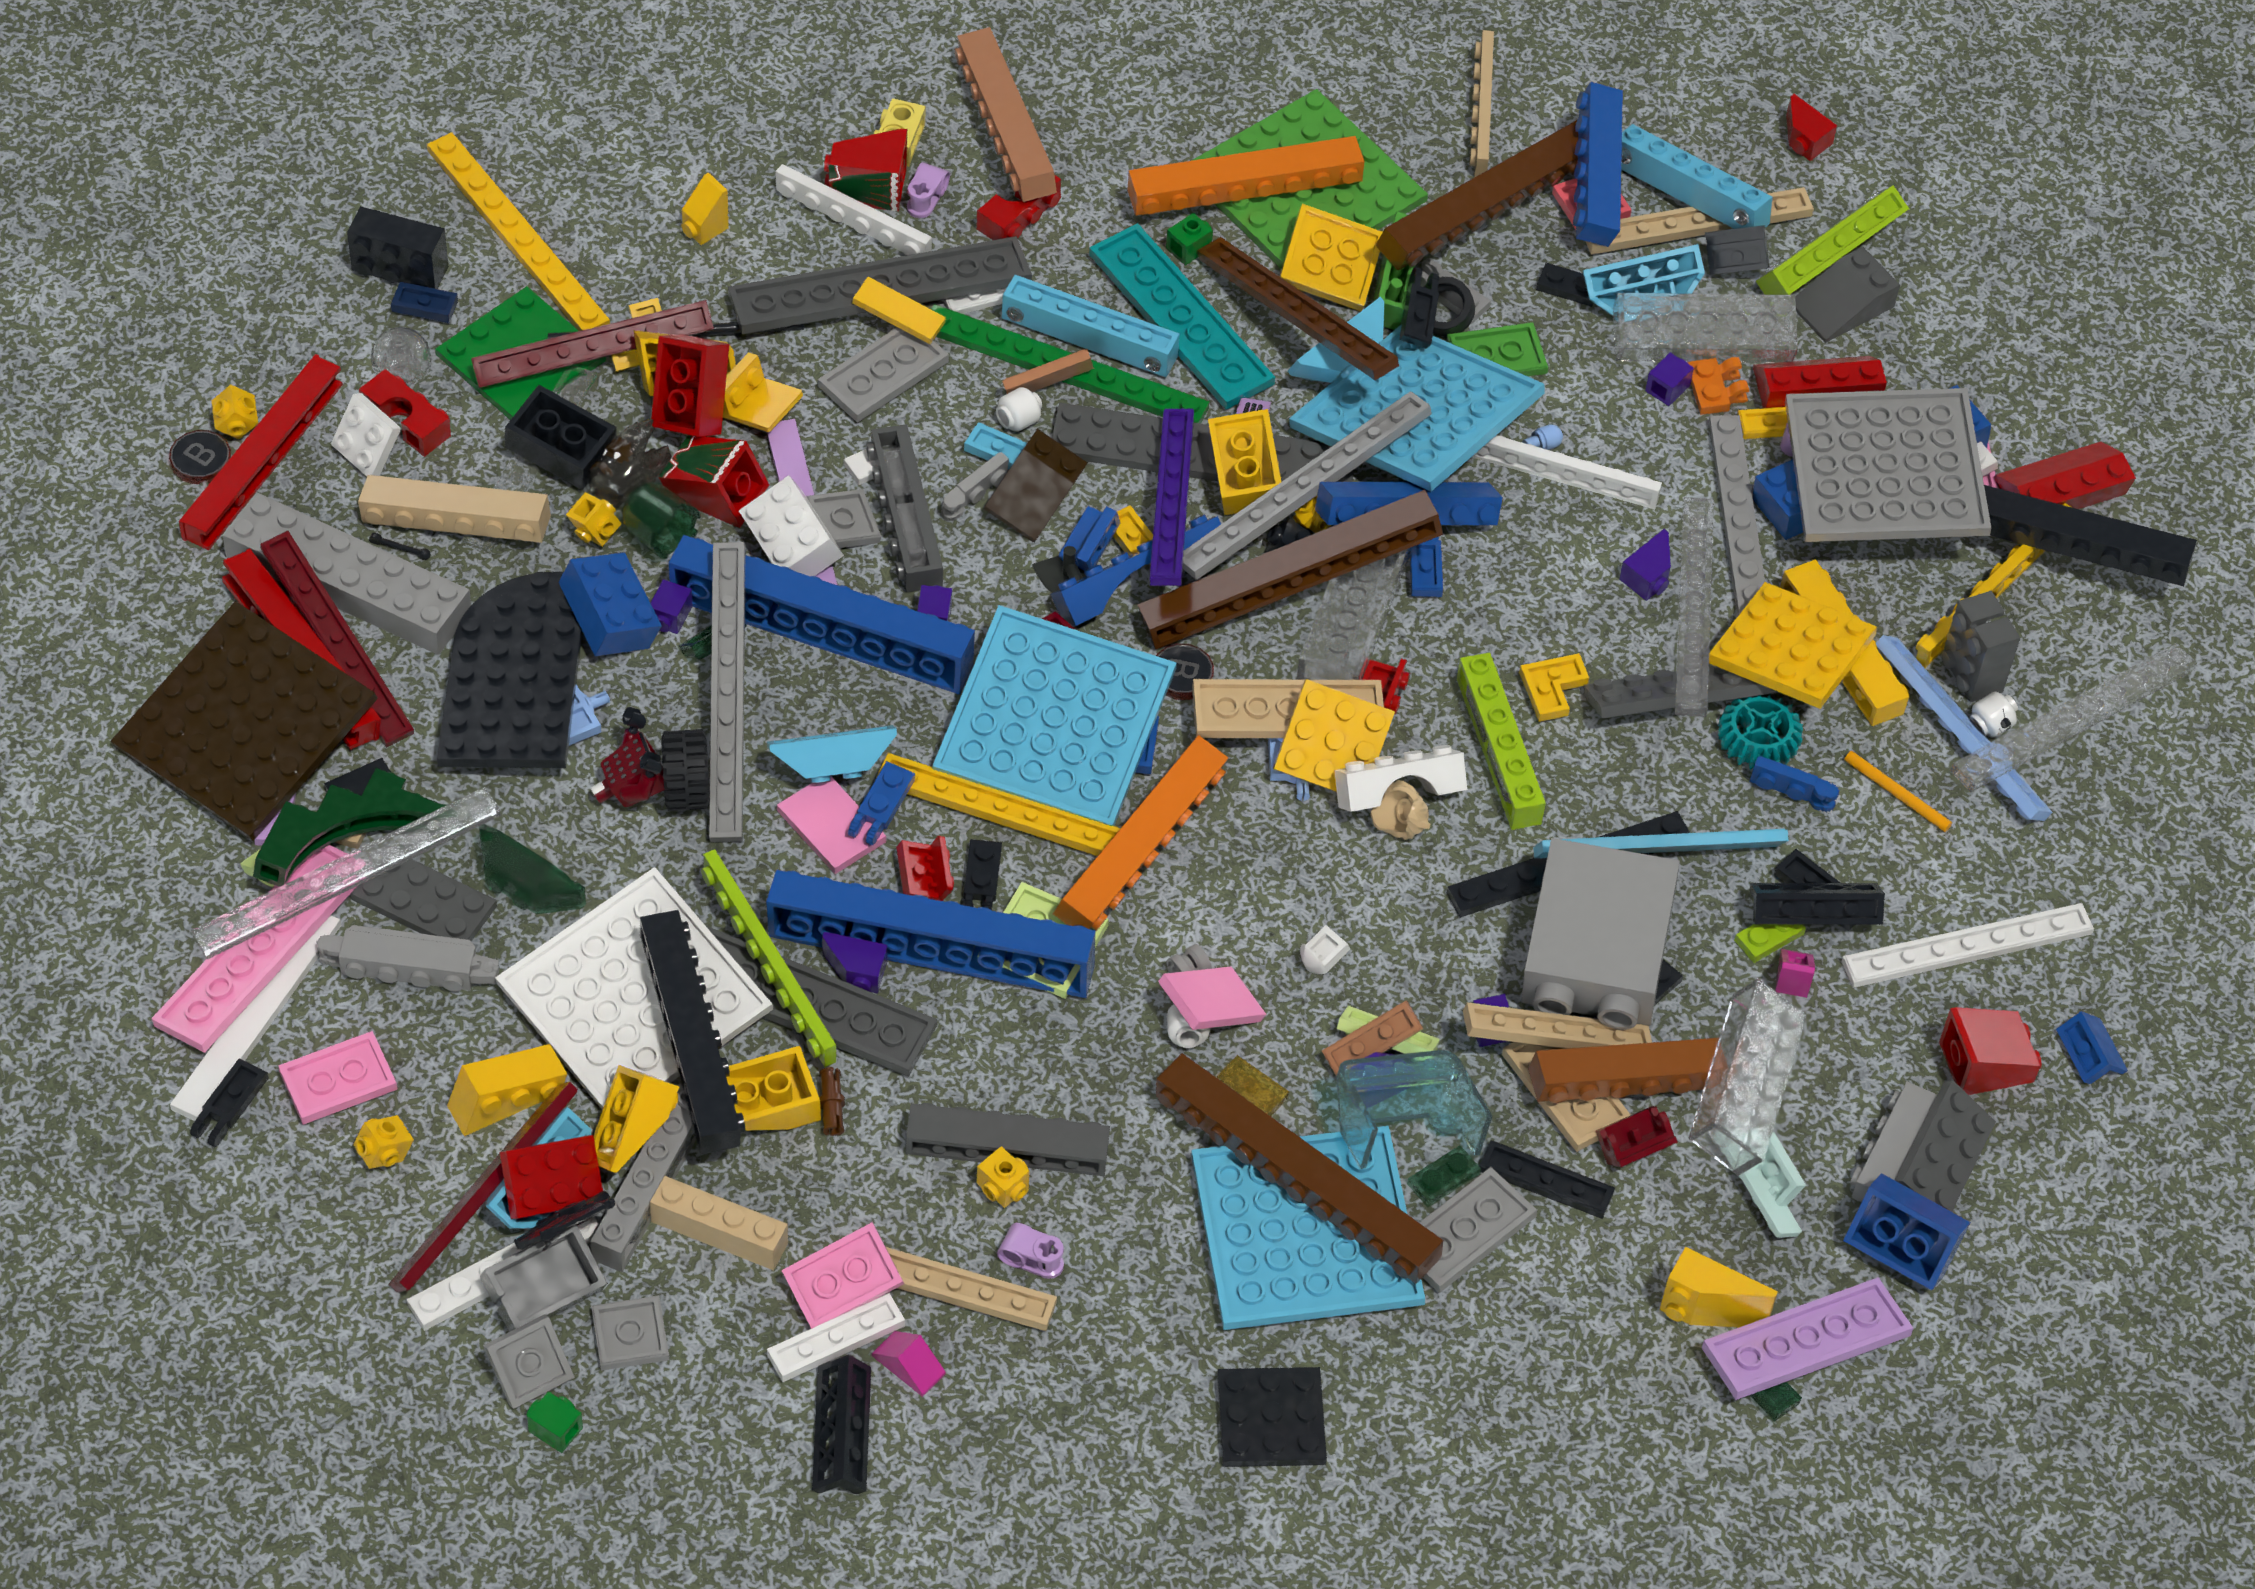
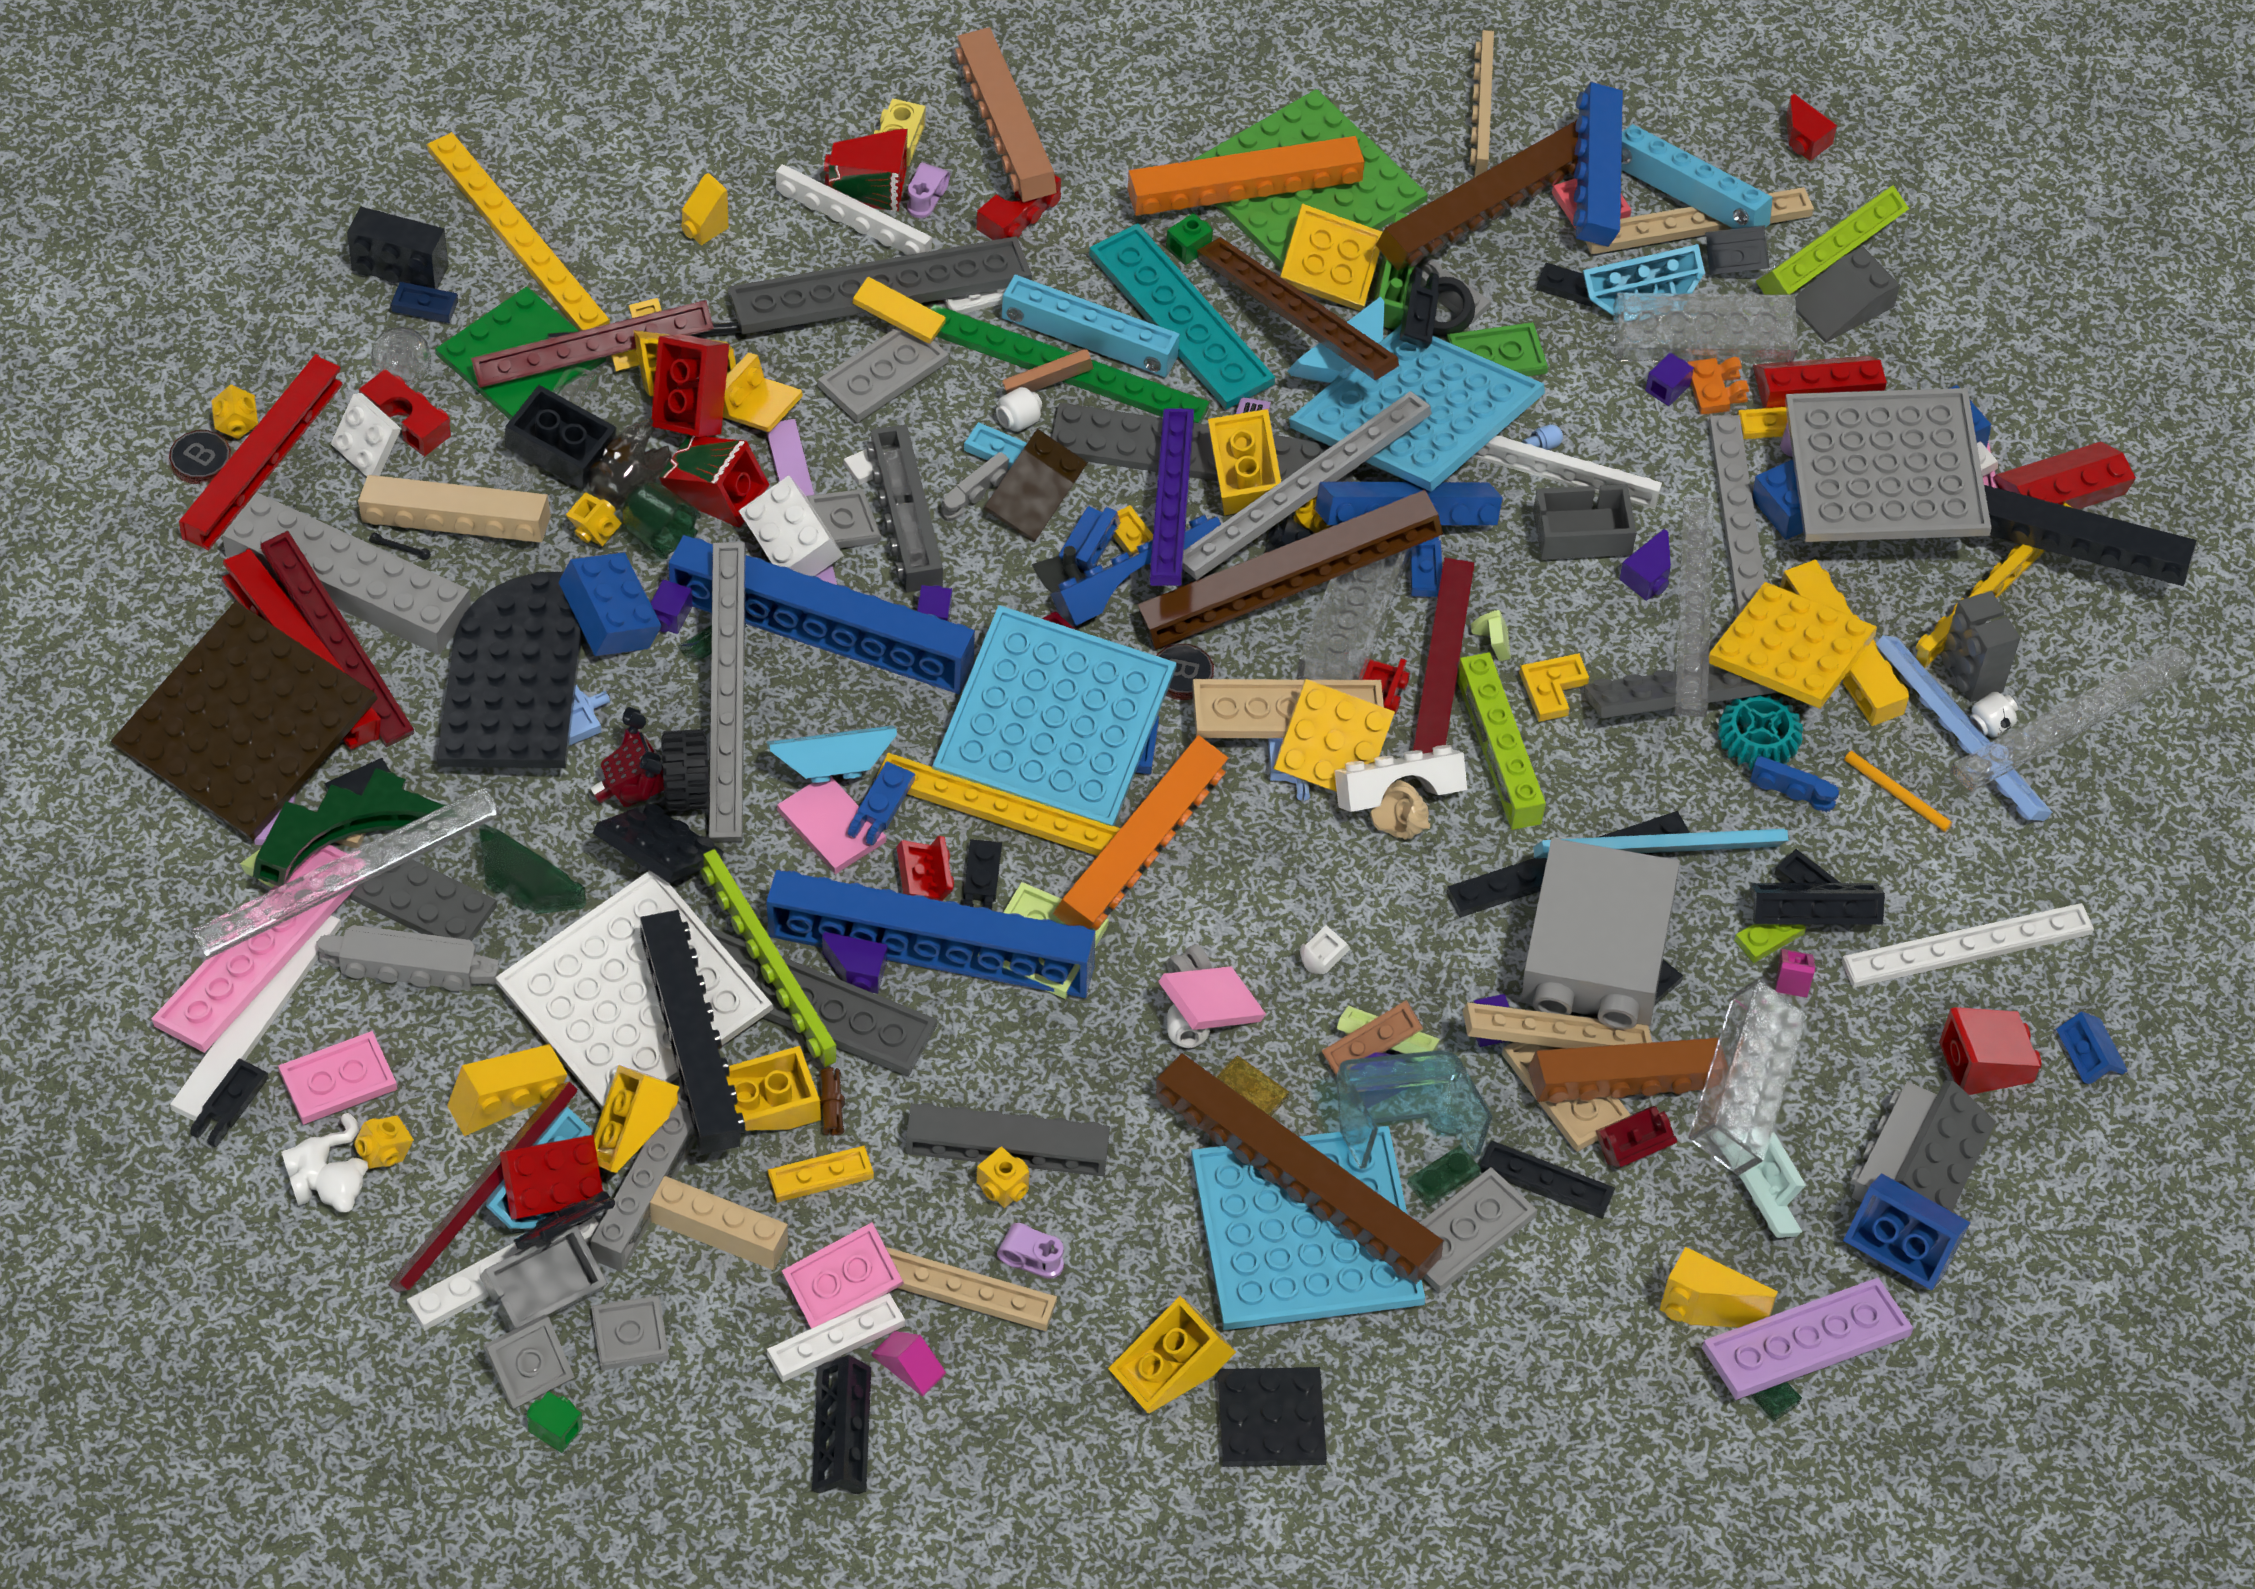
none -> white animal [281,1113,368,1212]
none -> black plate [593,803,724,883]
none -> yellow tile [768,1145,874,1203]
none -> yellow slope [1108,1296,1236,1414]
none -> dark red tile [1413,557,1475,754]
none -> yellowish green tile [1471,610,1511,661]
none -> dark grey piece [1533,484,1637,560]

